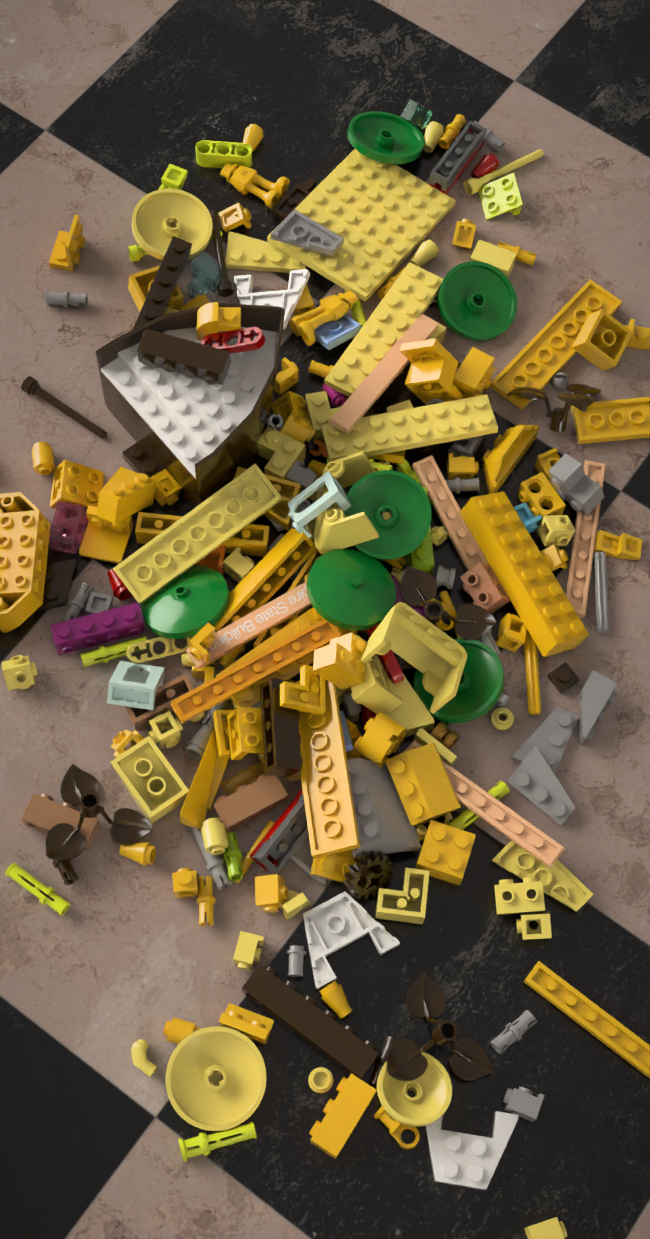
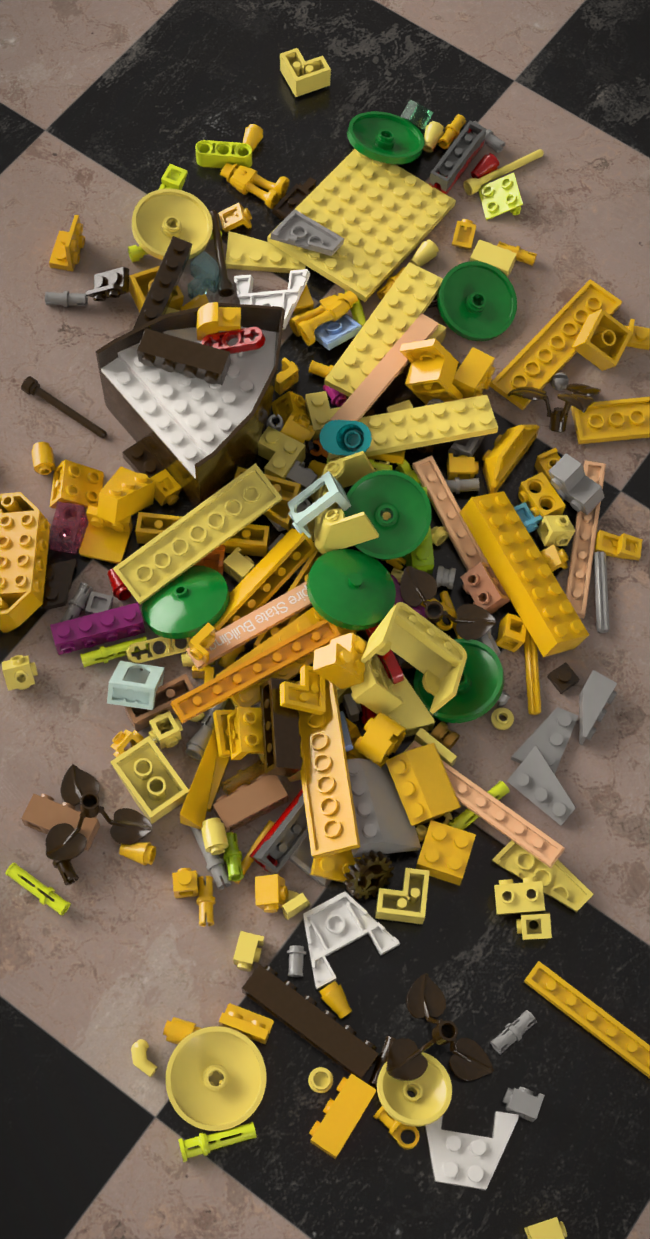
none -> dark brown bracket [86,267,129,302]
none -> light yellow brick [280,48,331,97]
none -> teal piece [319,420,372,456]

